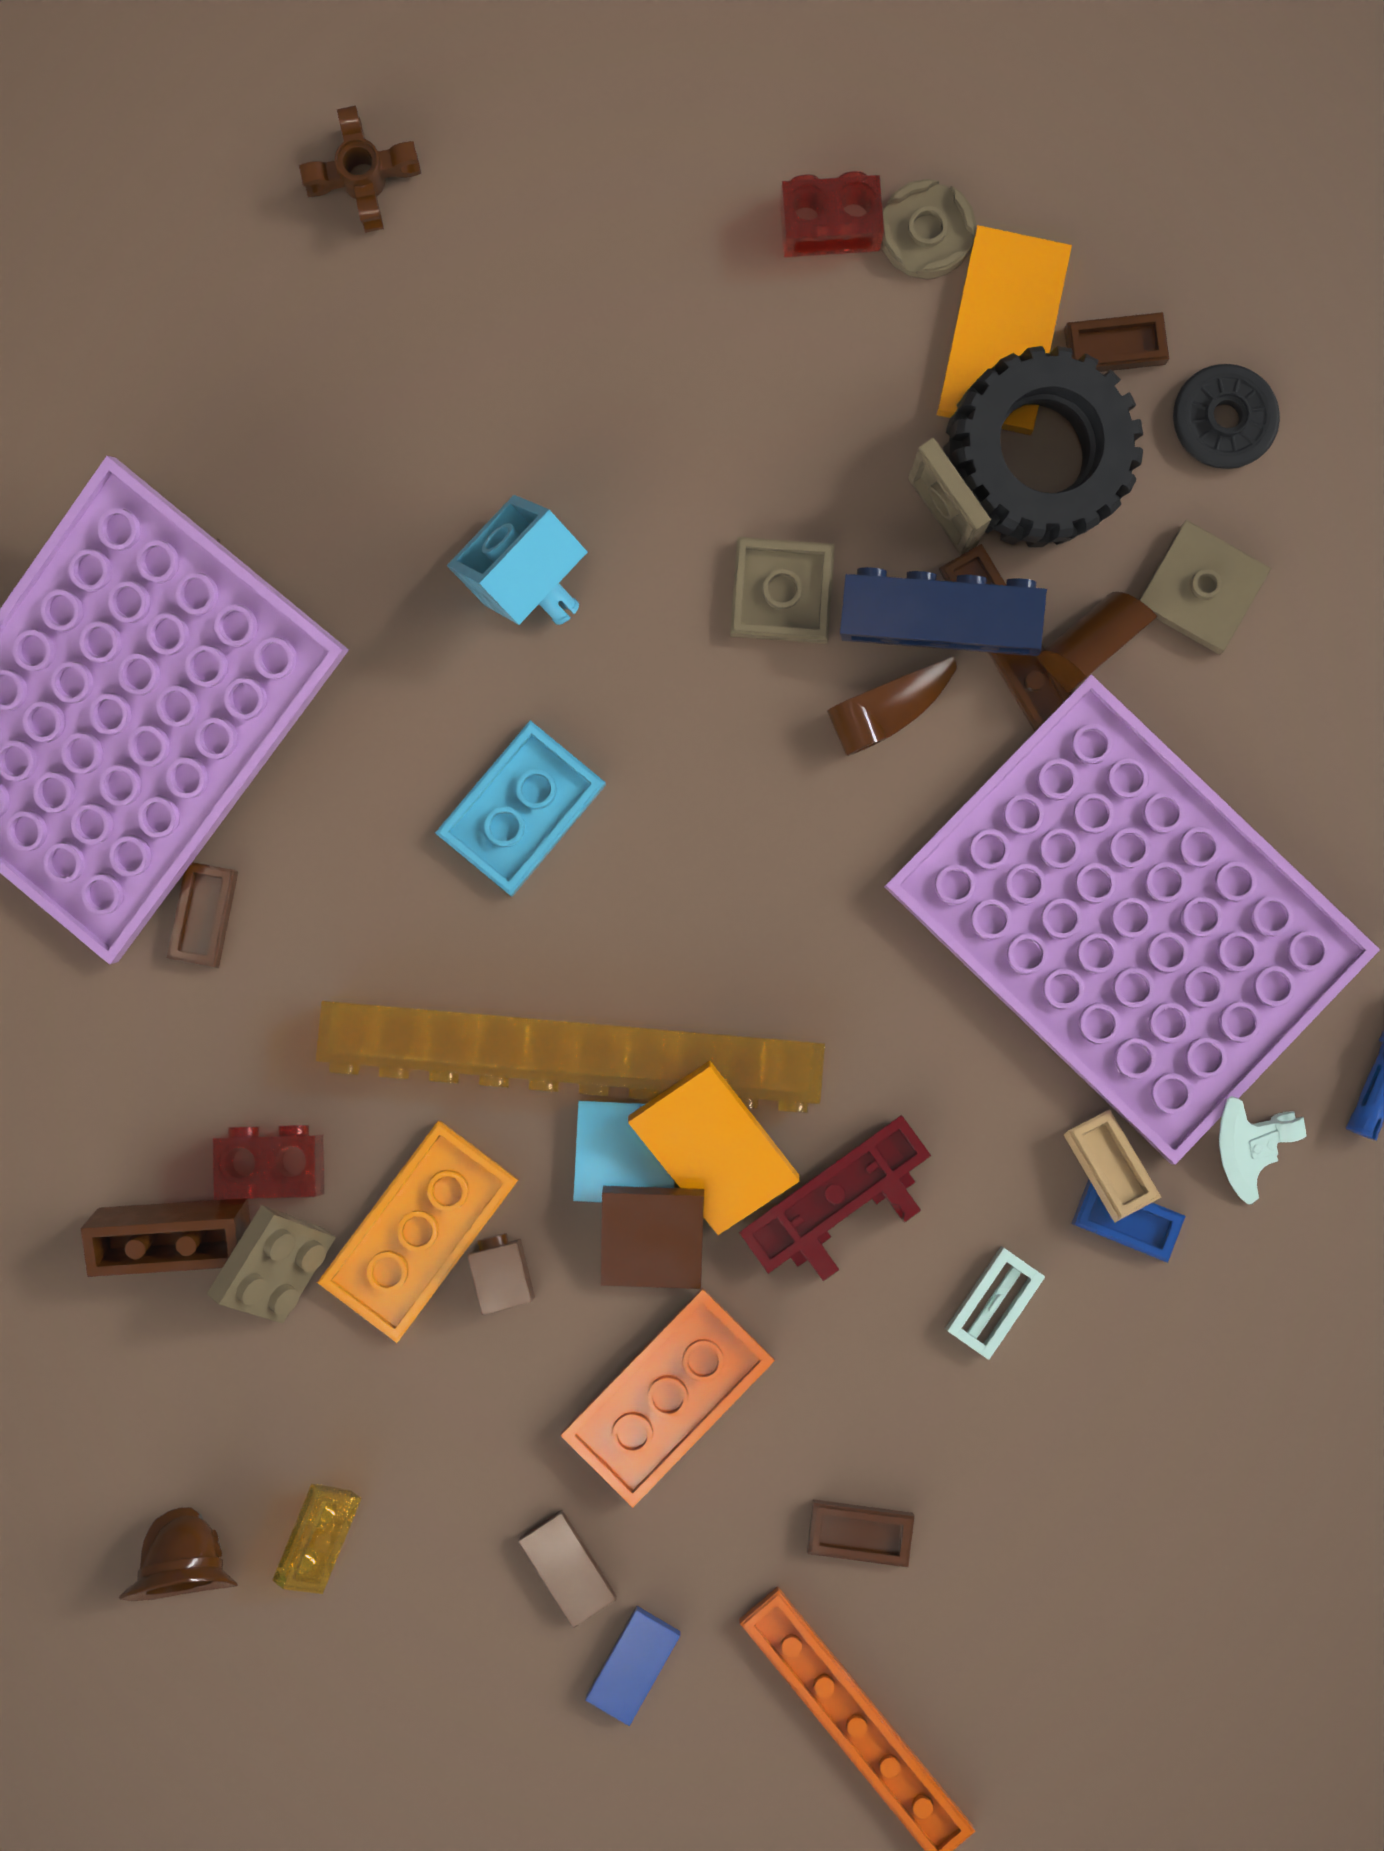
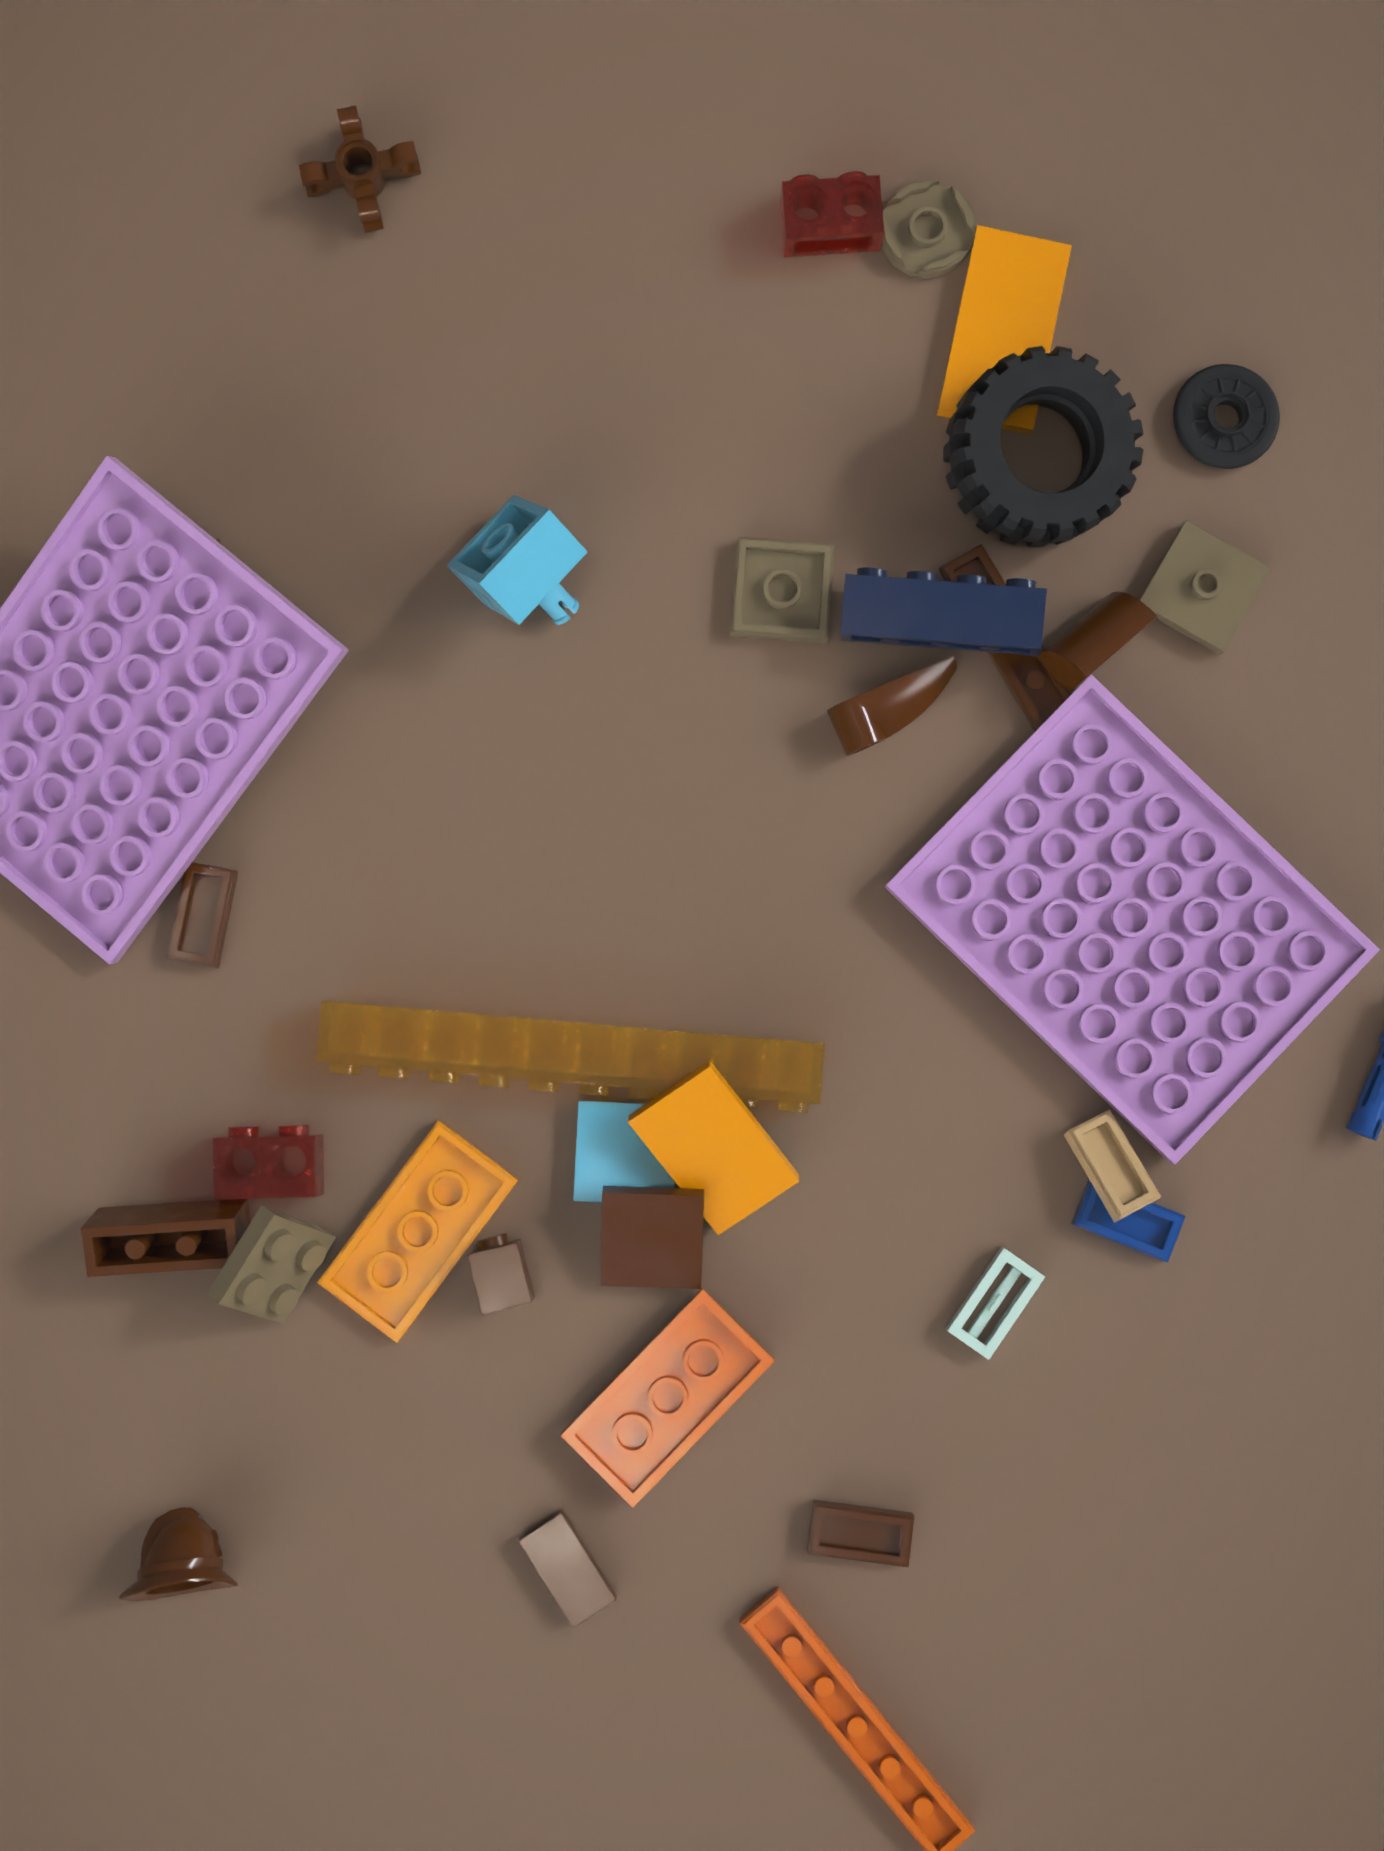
clear yellow plate [272,1483,362,1594] -> none
medium azure tile [435,720,606,897] -> none
tile [585,1606,681,1726] -> none
dark red hinge [739,1115,931,1281] -> none
dark tan tile [908,437,991,554] -> none
reddish brown tile [1064,312,1169,372] -> none
light aqua piece [1219,1096,1307,1205] -> none

